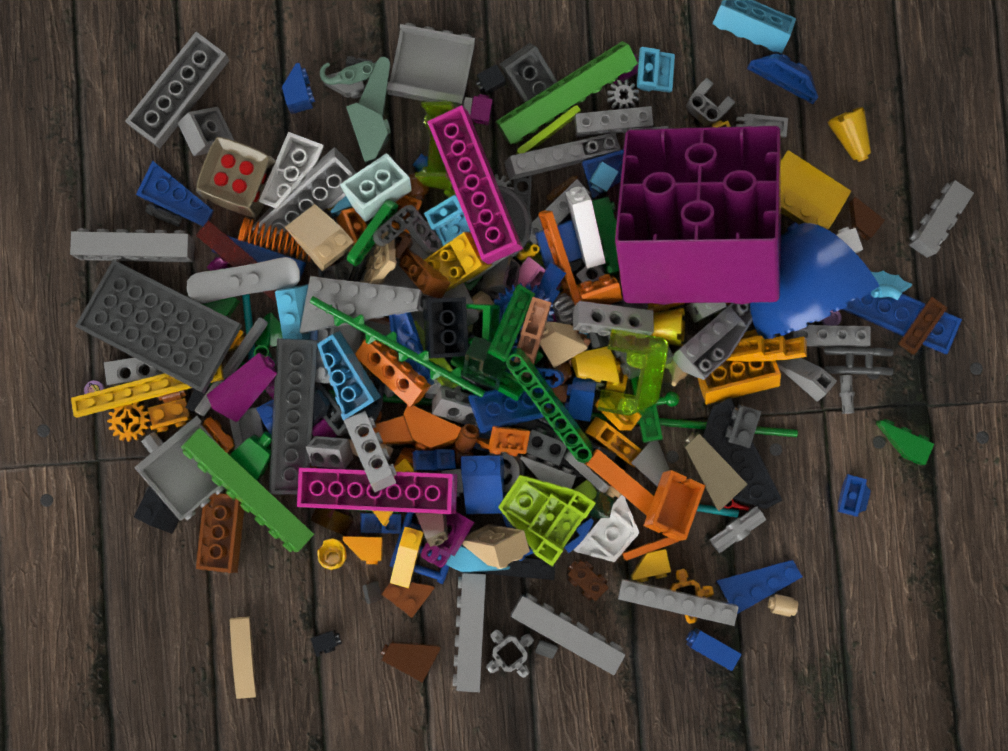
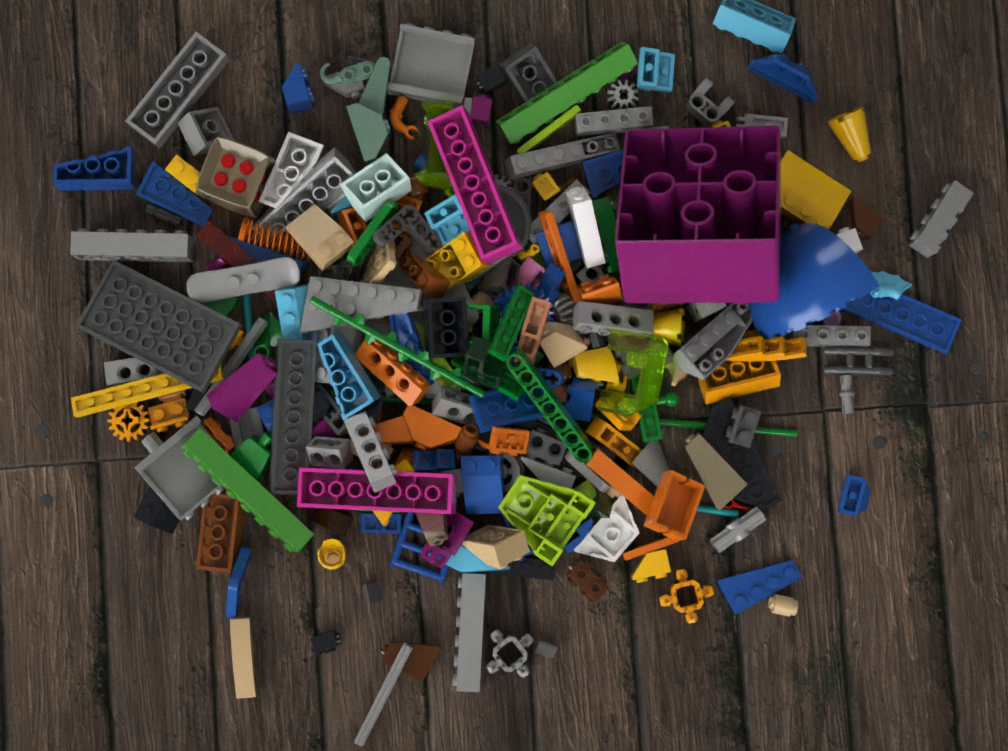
tile [84,381,105,394] -> none
light orange slope [343,536,383,564] -> none
dark orange wing [382,582,435,617] -> none
yellow slope [390,527,424,588] -> none
light grey brick [511,593,625,675] -> none
medium azure brick [589,162,619,193] -> none
light grey brick [618,578,738,626] -> none
blue brick [686,627,742,671] -> none
light grey slope [776,358,837,402] -> none
green slope [876,419,934,465] -> none
reddish brown plate [898,297,947,355] -> none
none -> blue wedge [53,146,136,191]
none -> yellow brick [165,155,200,197]
none -> blue beam [226,546,252,618]
none -> light grey axle [354,643,413,747]
none -> orange piece [389,95,418,140]
none -> yellow bracket [531,172,560,202]

